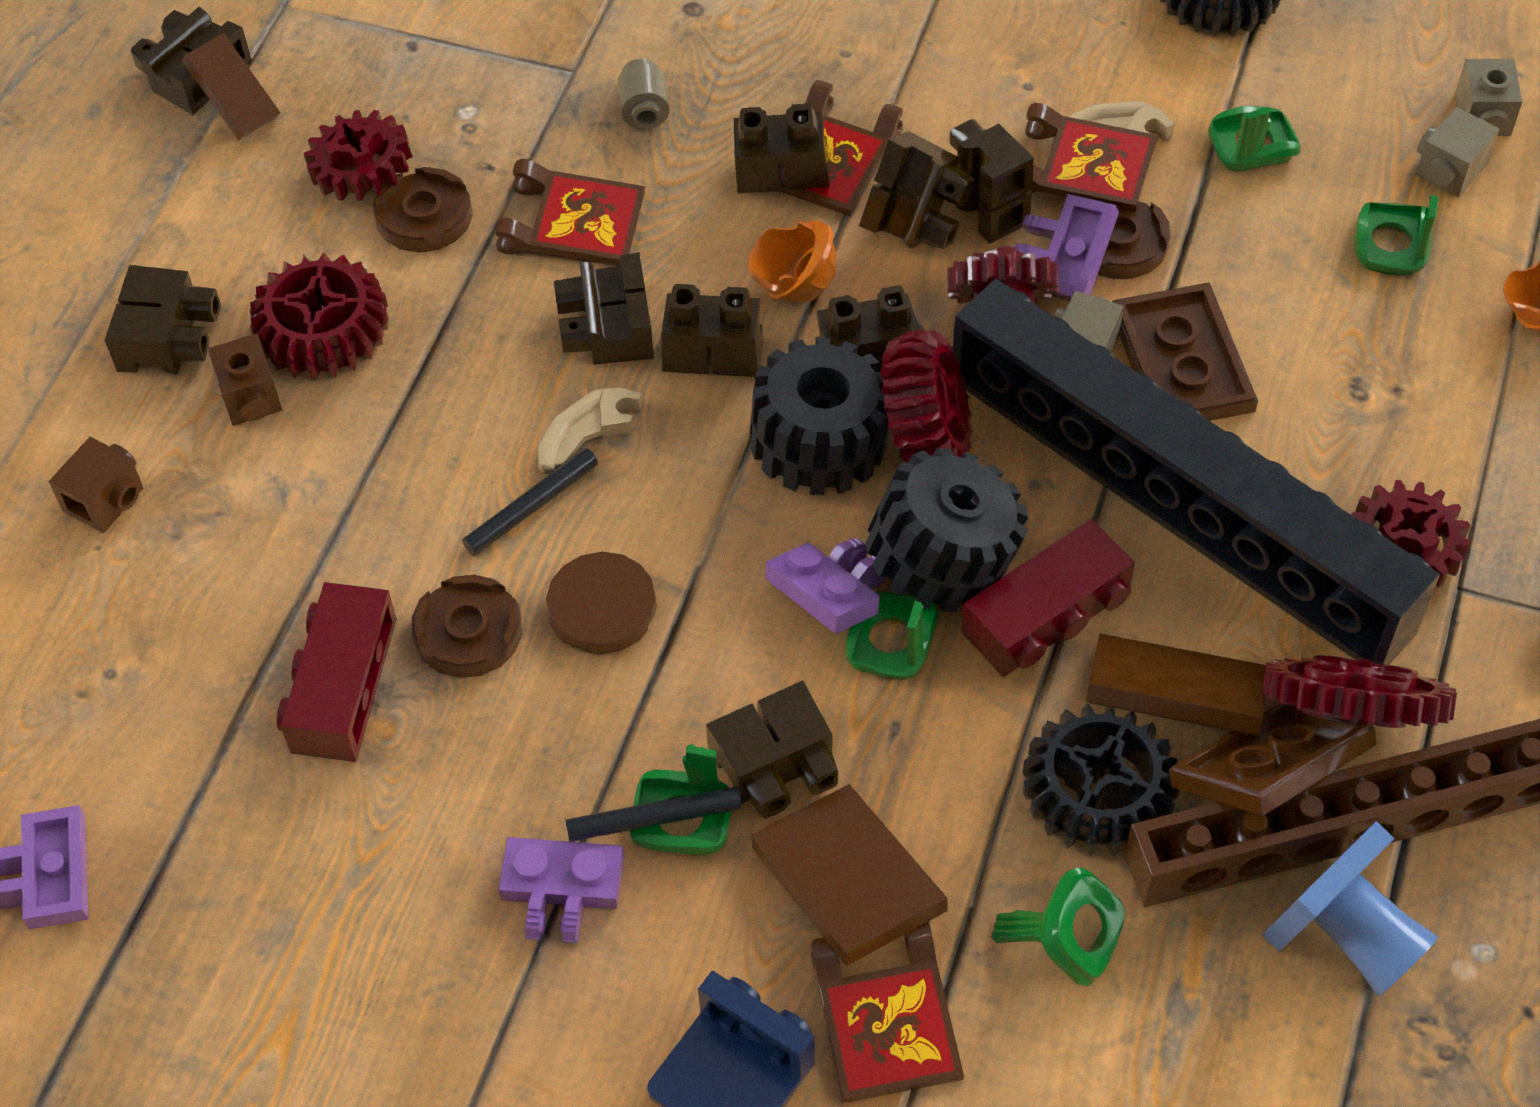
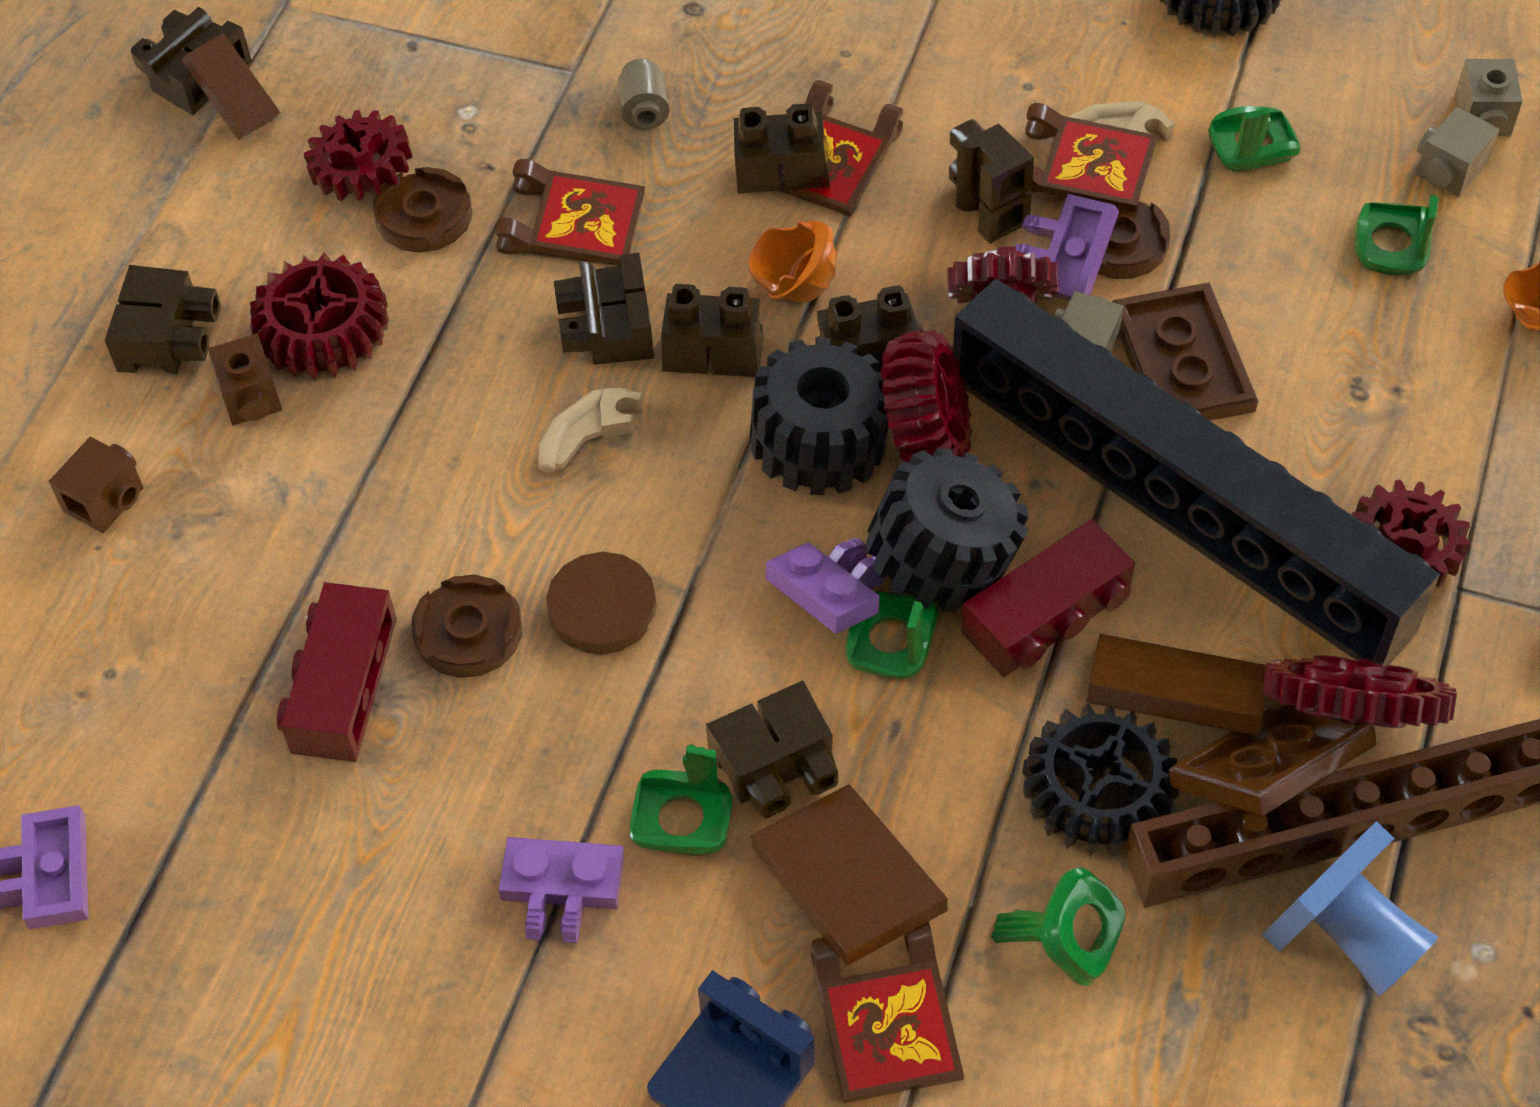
black bar [462,448,598,556] -> none
black bar [565,786,742,842] -> none
dark brown hips [859,131,976,249] -> none

